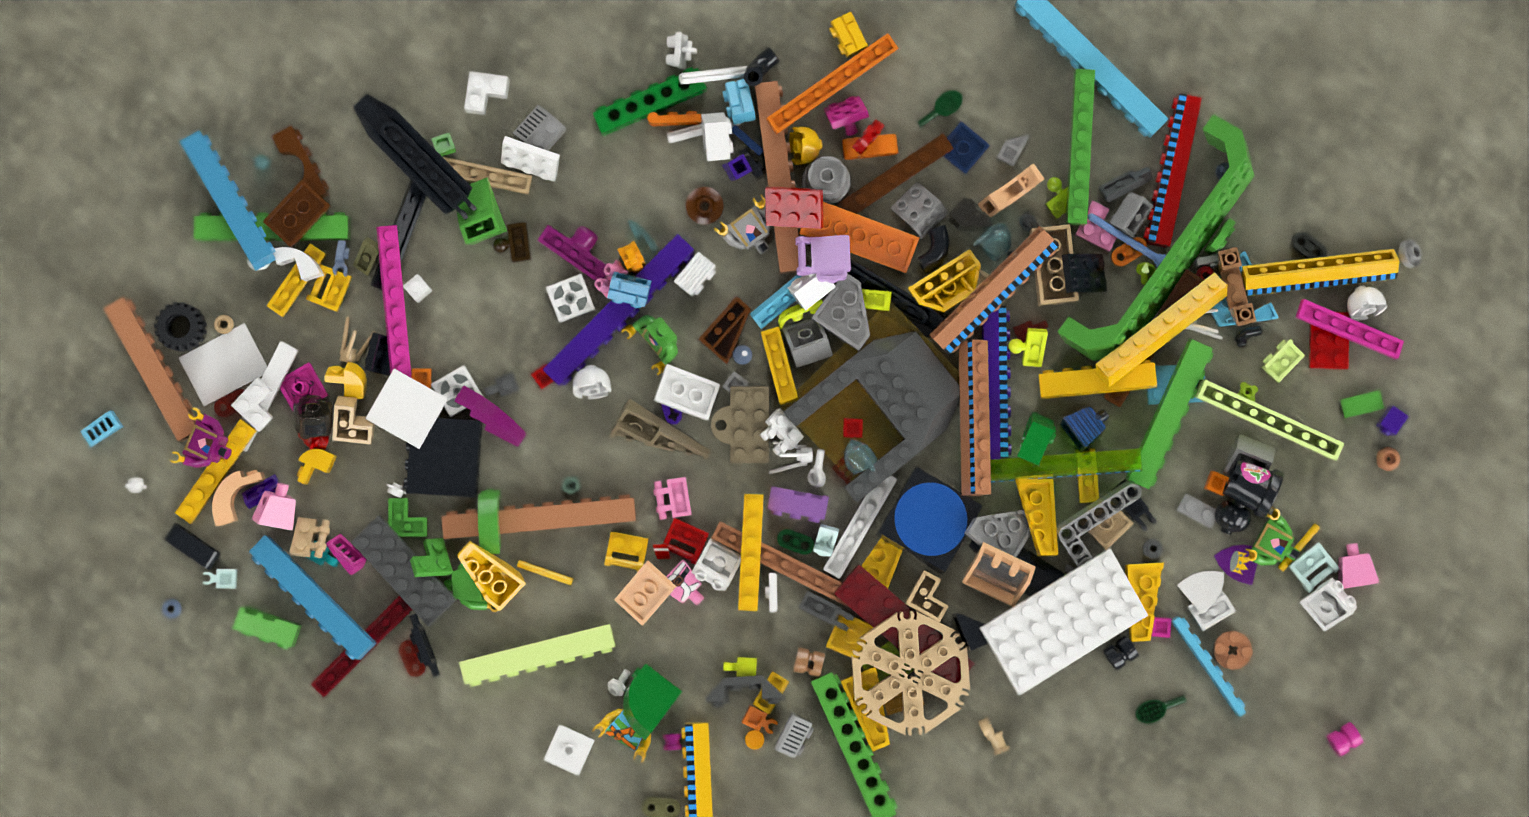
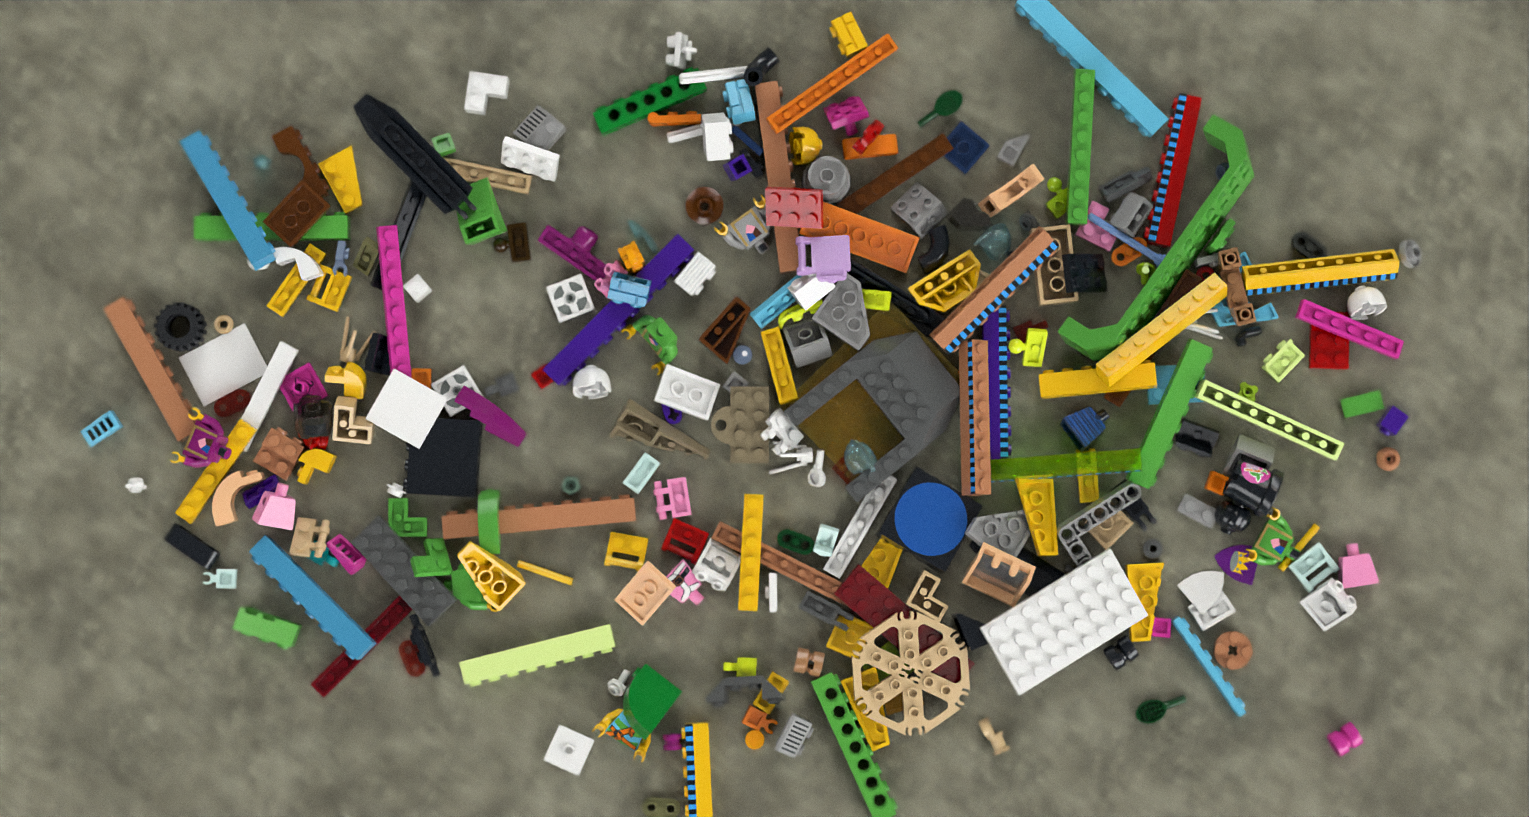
sand blue plate [162,599,182,619] -> none
white plate [231,377,274,432] -> none
red sticker [653,543,671,560] -> none
medium lavender wedge [767,487,829,523] -> none
red tile [843,418,863,438] -> none
green wedge [1017,411,1056,466] -> none
none -> nougat plate [253,427,307,481]
none -> yellow wing [318,146,363,214]
none -> light aqua plate [623,452,661,494]
none -> black bracket [1175,418,1220,458]

